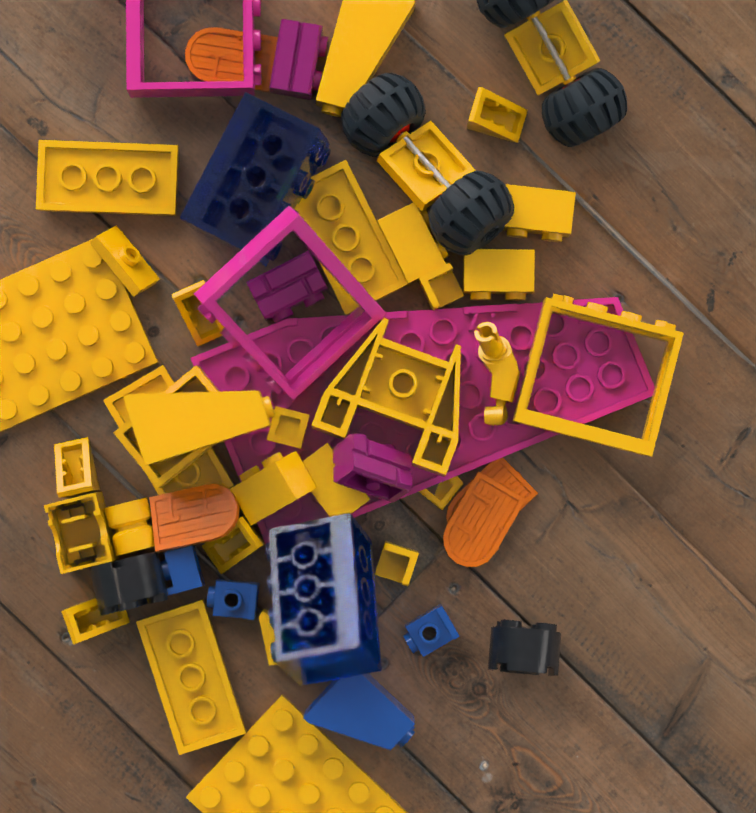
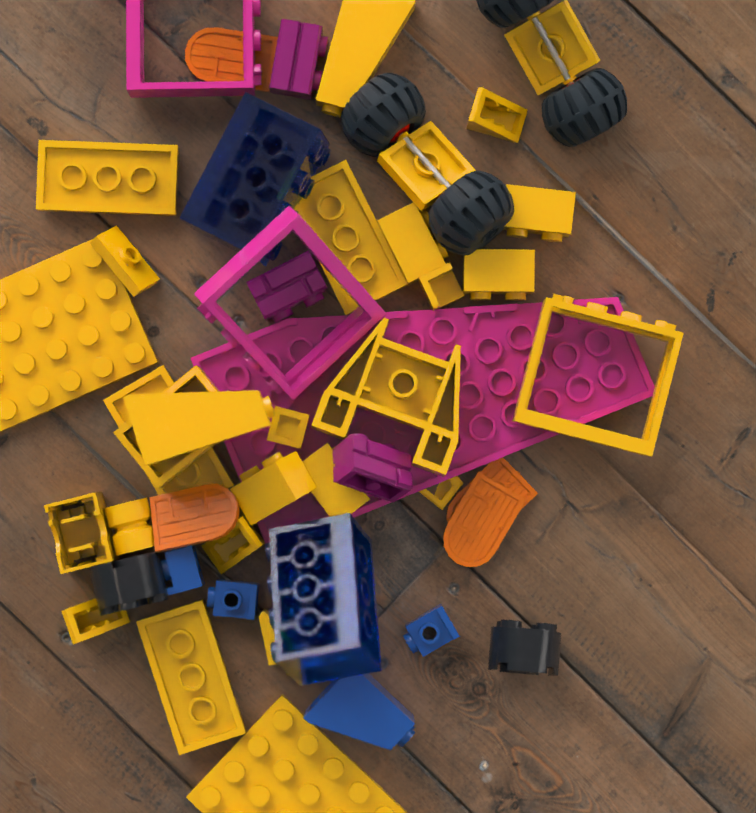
yellow slope [54,437,100,498] -> none
yellow slope [171,280,225,347] -> none
yellow panel [375,541,419,587] -> none
yellow arm [474,322,520,425] -> none

